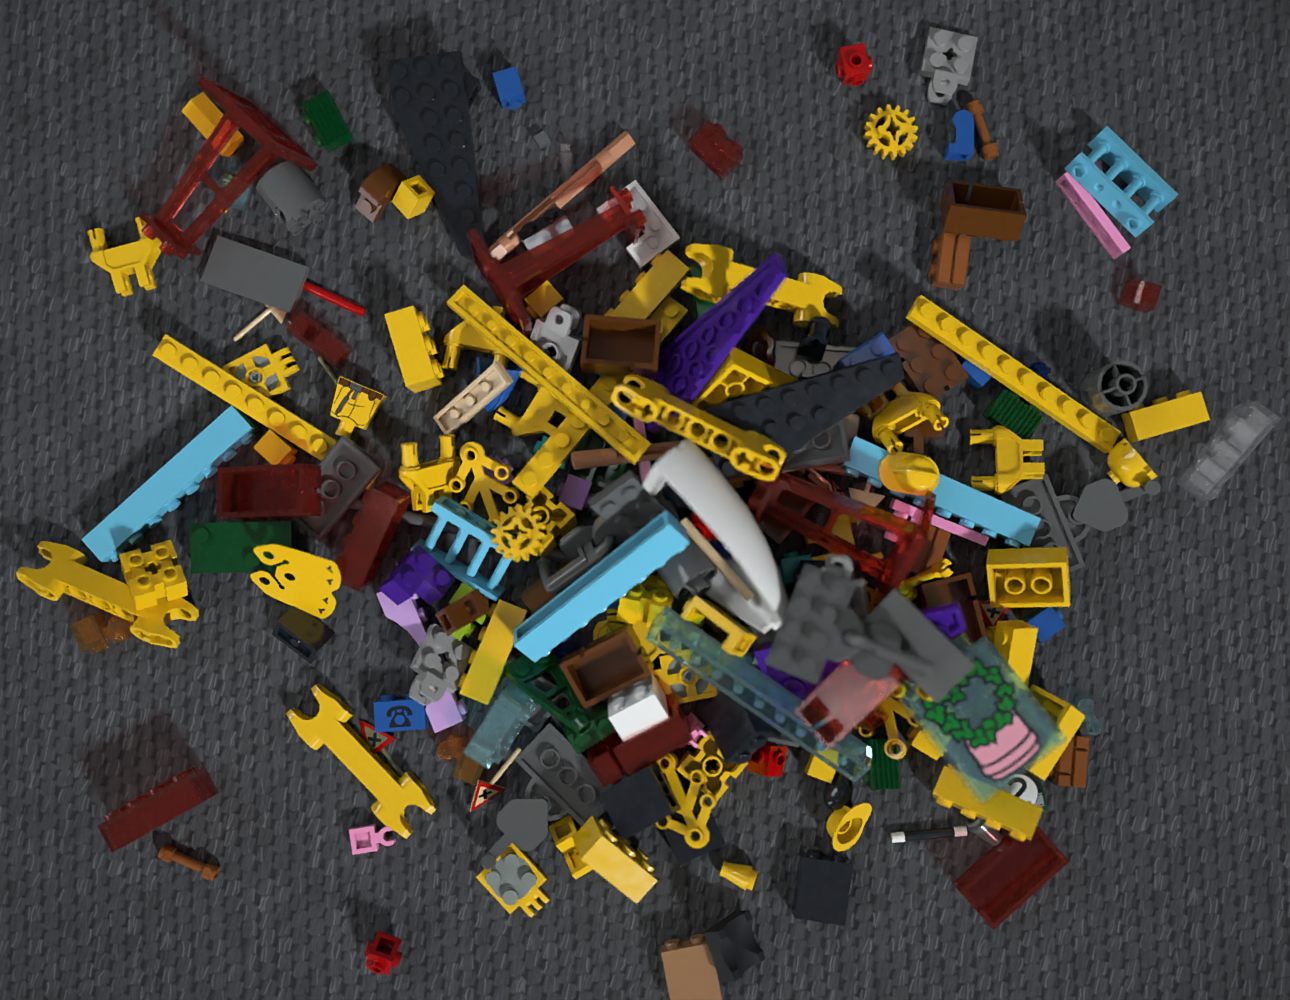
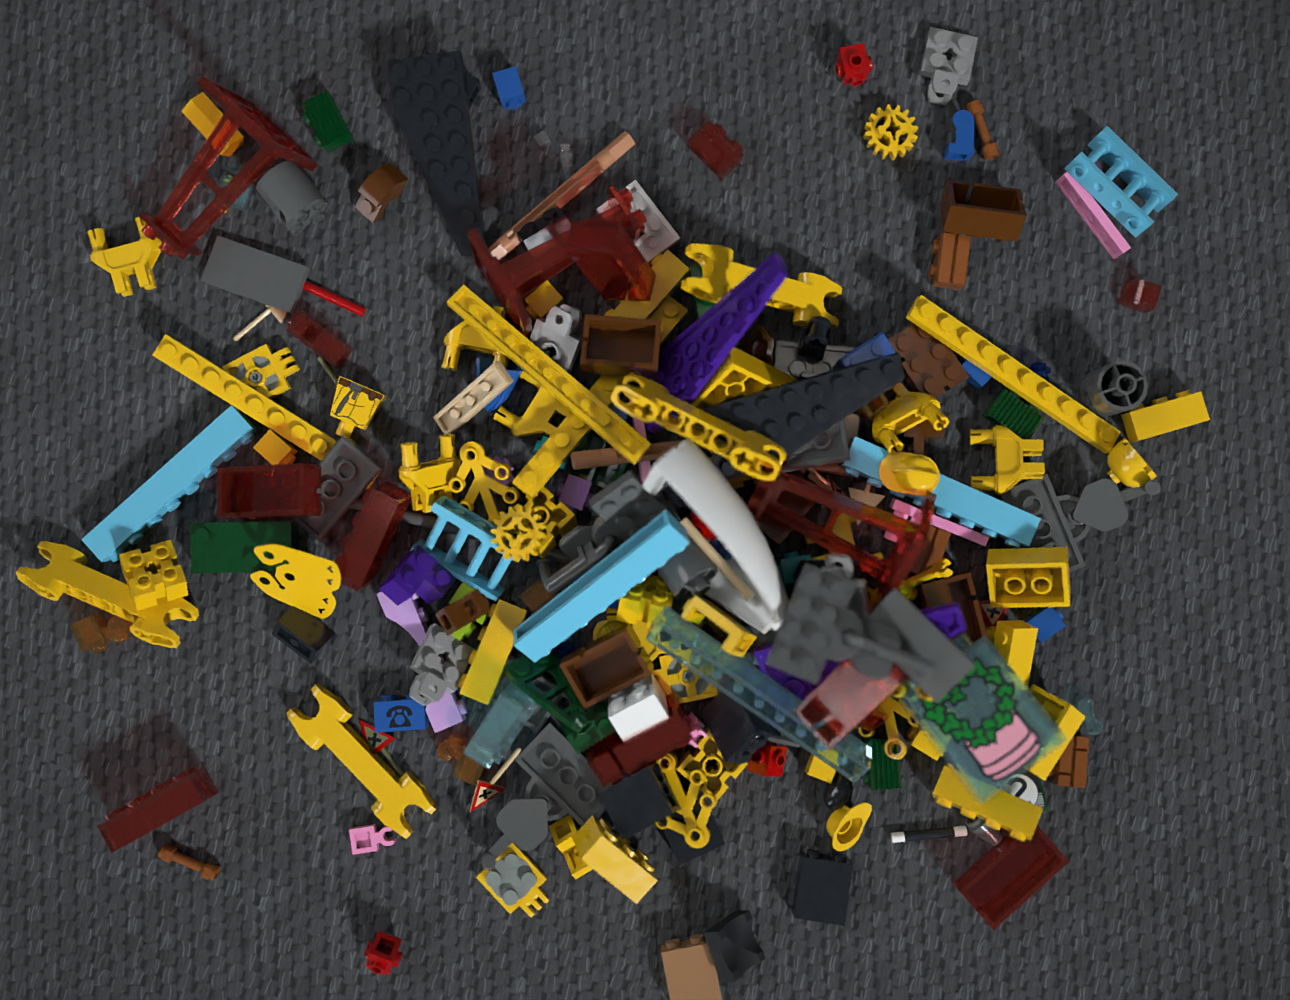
yellow brick [384,306,445,393] -> none
yellow brick [391,175,435,219] -> none
yellow cone [719,861,758,890] -> none
clear wedge [1176,400,1281,502] -> none
none -> clear red piece [565,220,656,301]

